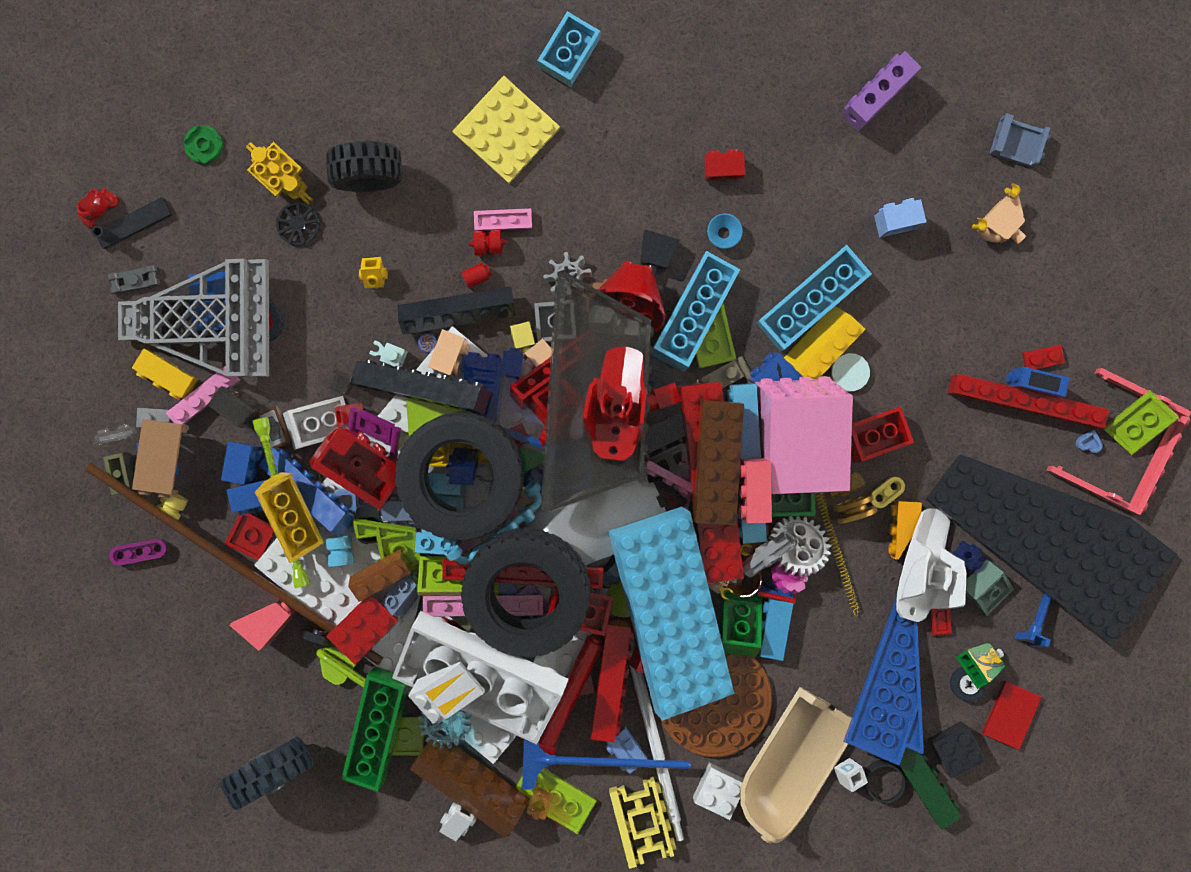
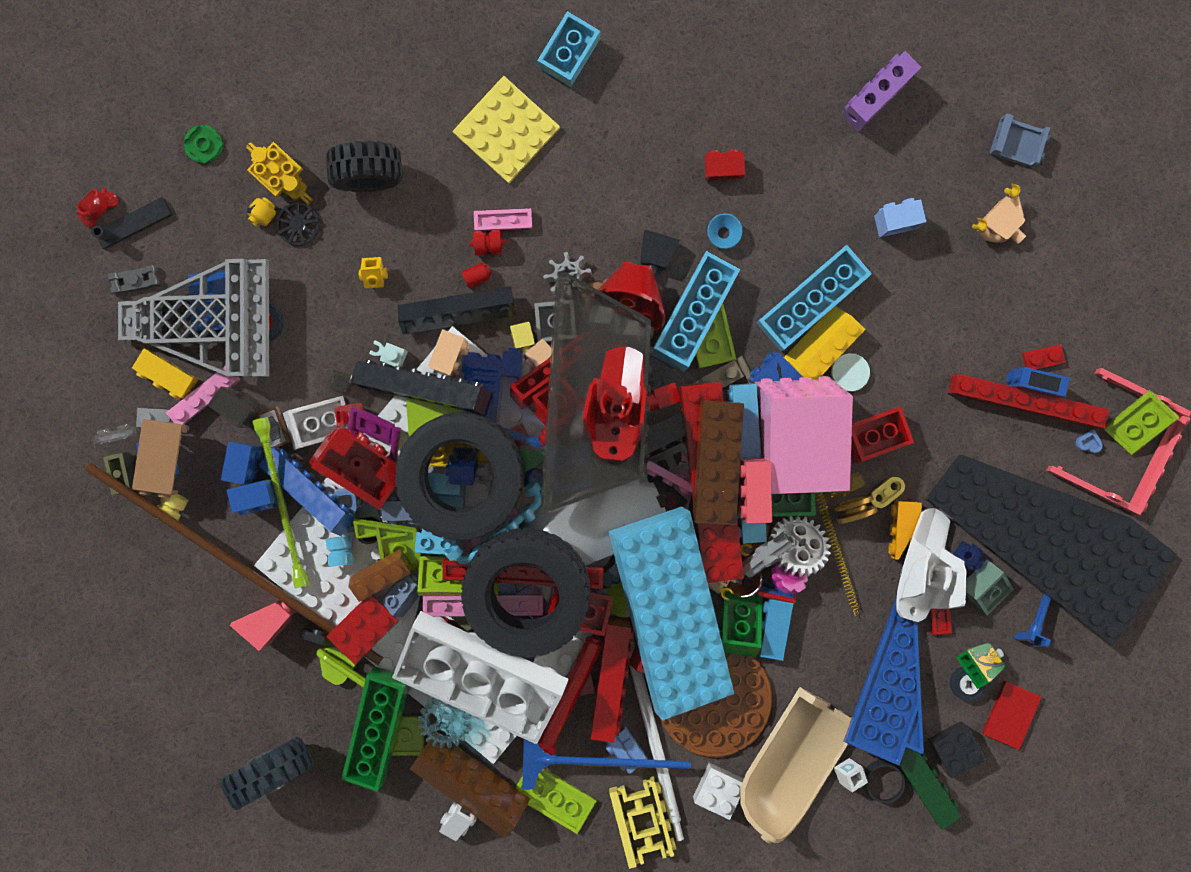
magenta plate [109,539,169,565] -> none
red plate [225,513,274,560] -> none
yellow slope [255,472,324,563] -> none
white slope [408,662,485,724] -> none
tile [418,334,437,353] -> none
clear orange brick [526,786,554,820] -> none
none -> yellow head [247,197,276,226]

